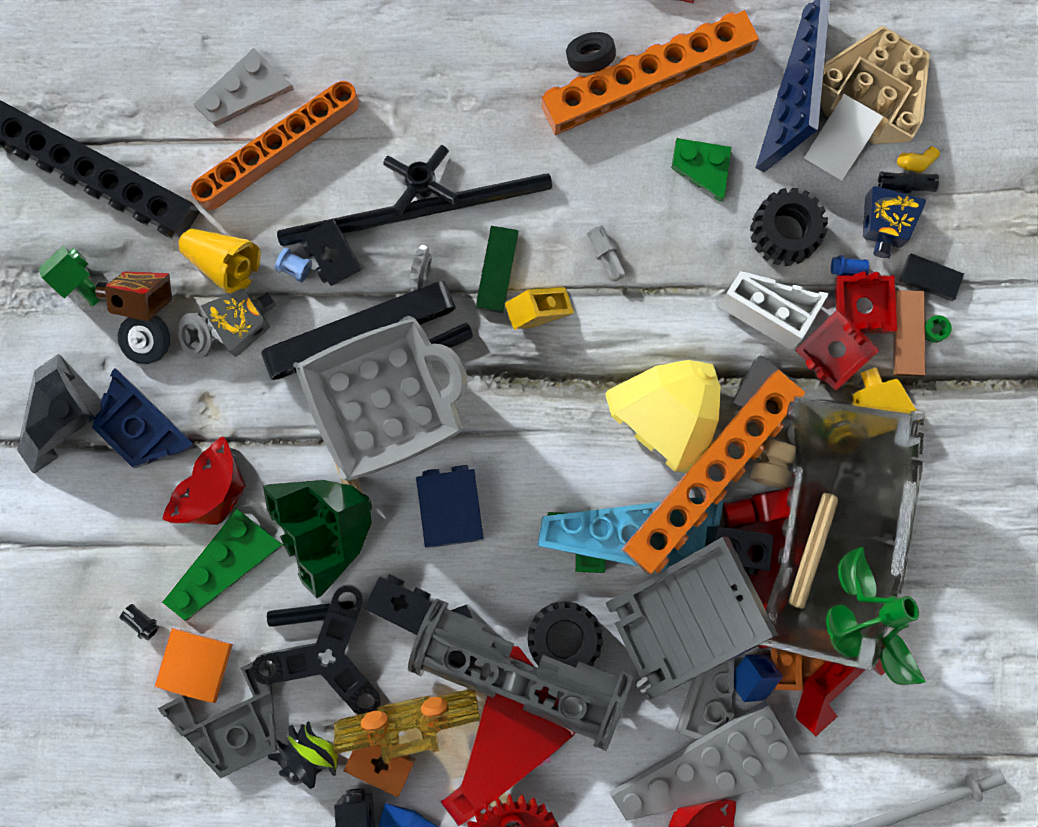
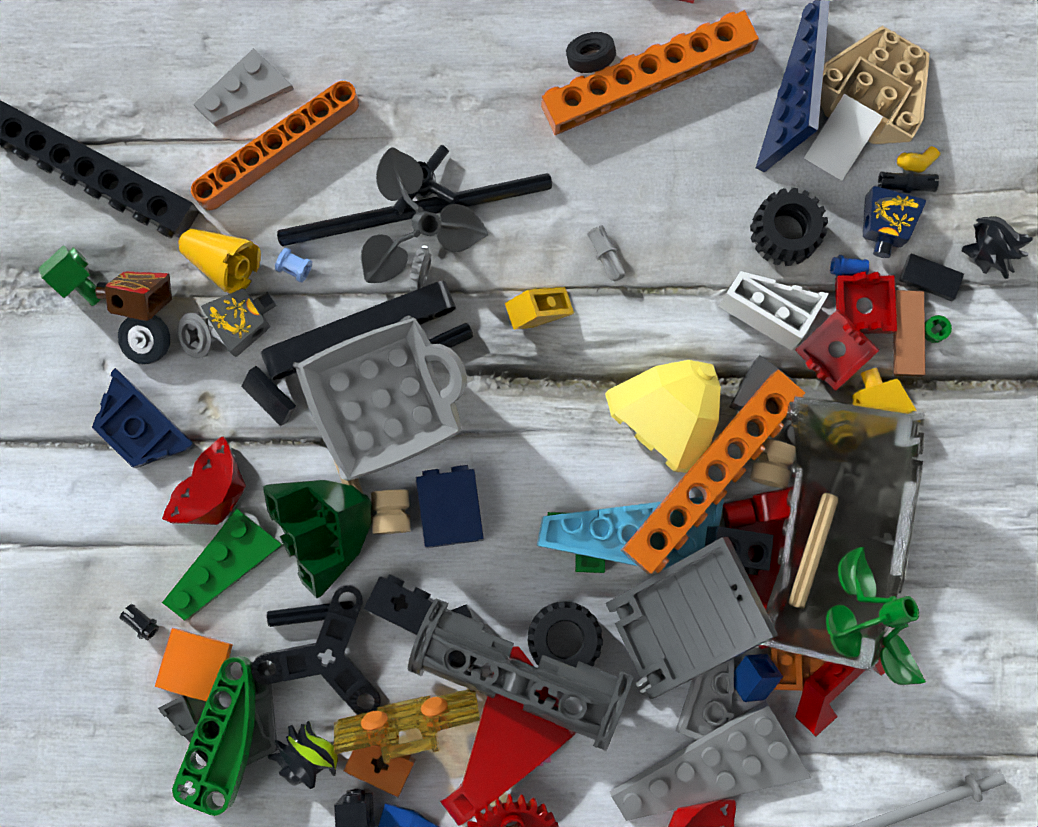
black brick [17,354,95,474] -> none
black brick [301,218,363,286] -> none
dark green tile [475,225,519,314] -> none
green wing [671,138,732,201] -> none
none -> green beam [172,656,255,816]
none -> black tile [241,366,296,427]
none -> dark grey plant [361,147,488,283]
none -> tan wheel [371,490,411,534]
none -> black hair [961,216,1033,279]

